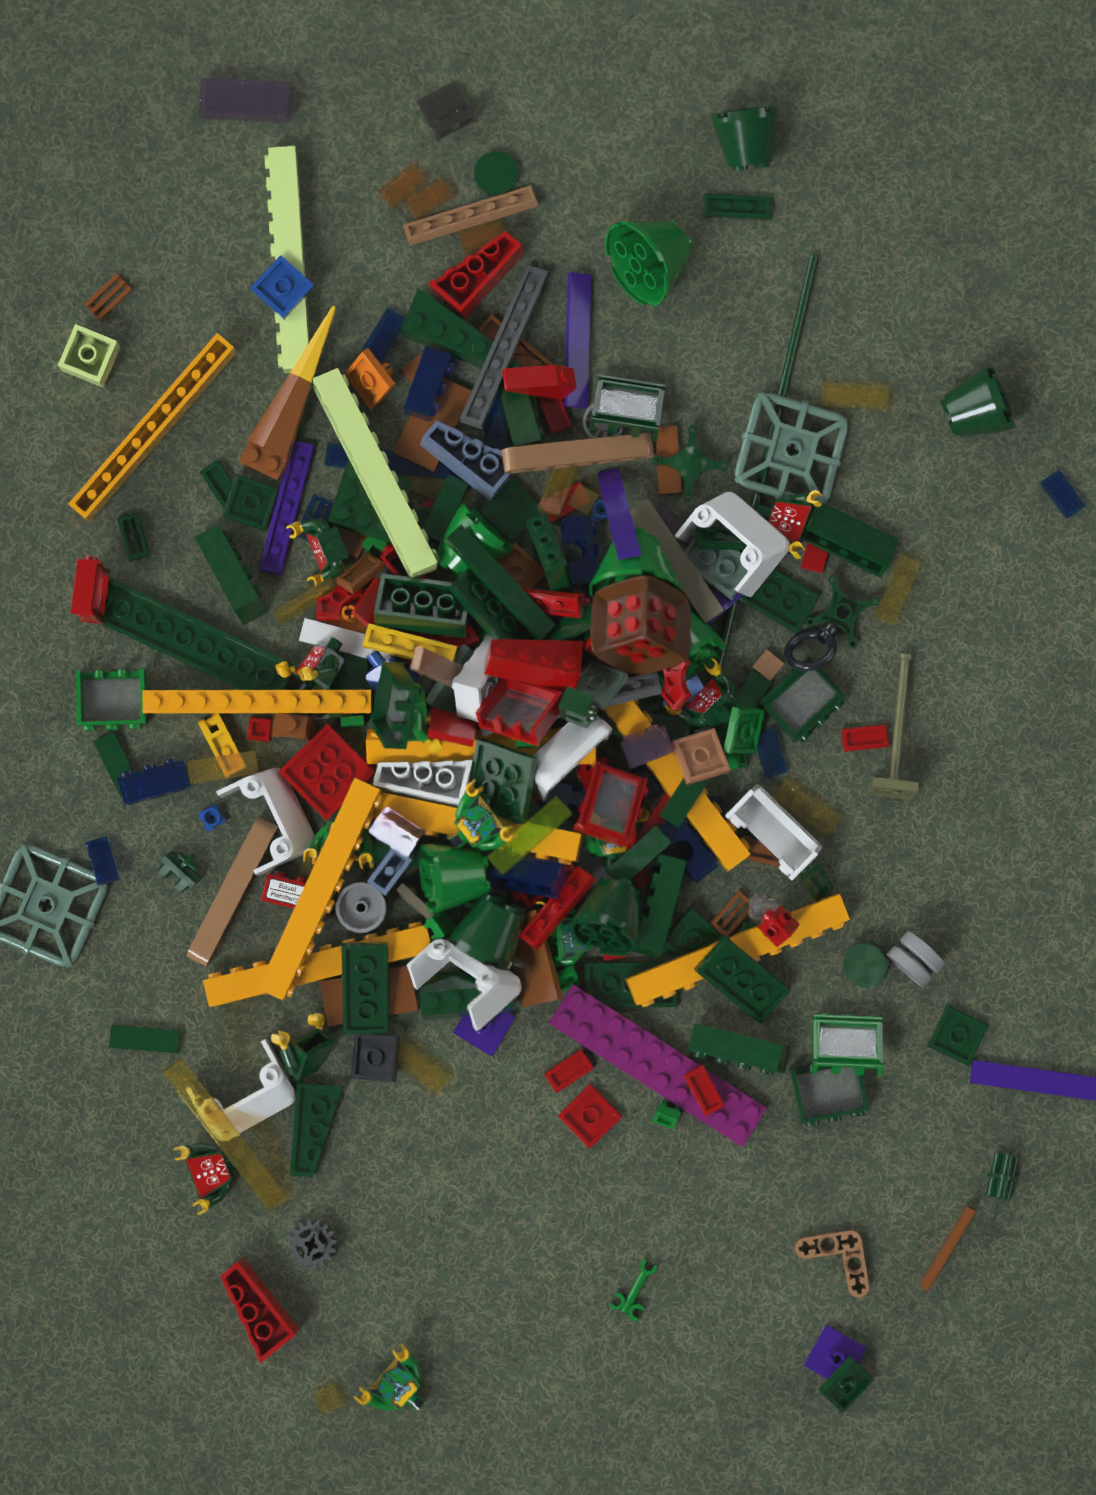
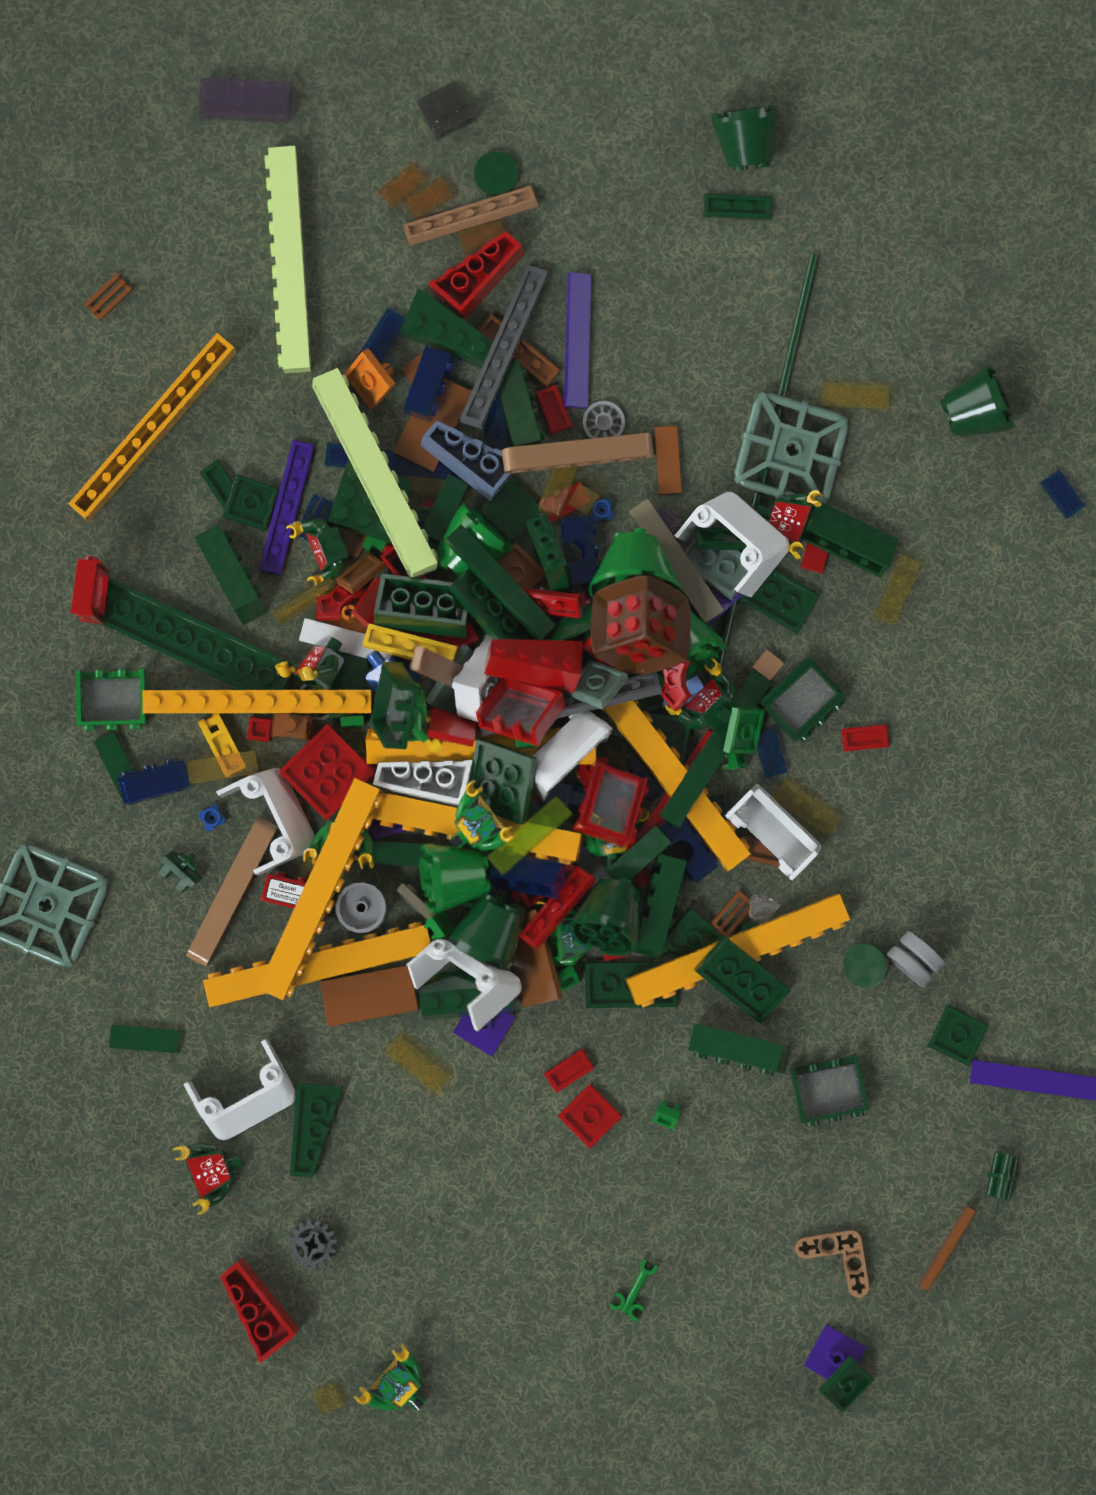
yellowish green brick [58,324,121,388] -> none
clear blue tile [85,836,119,886] -> none
dark green tile [116,512,151,562] -> none
clear yellow tile [163,1057,289,1212] -> none
dark orange plate [239,305,336,482] -> none
blue tile [250,255,314,319] -> none
dark green torso [271,1013,334,1083] -> none
dark green tile [341,942,389,1034] -> none
black tile [351,1034,400,1082] -> none
sand blue brick [367,841,415,895] -> none
clear purple brick [369,806,425,857] -> none
red slope [502,365,577,400] -> none
magenta plate [548,984,767,1147] -> none
dark green brick [559,686,598,728] -> none
window [590,375,666,442] -> none
dark purple tile [597,468,641,560] -> none
green cone [605,220,693,307] -> none
clear purple brick [620,724,674,769] -> none
dark green piece [652,425,729,502] -> none
nougat tile [671,728,731,785] -> none
red tile [683,1064,725,1116] -> none
red brick [758,905,800,947] -> none
black piece [784,623,837,671] -> none
dark green tile [798,860,834,902] -> none
dark green piece [806,575,880,649] -> none
window [812,1013,884,1077] -> none
olive tile [867,653,919,800] -> none

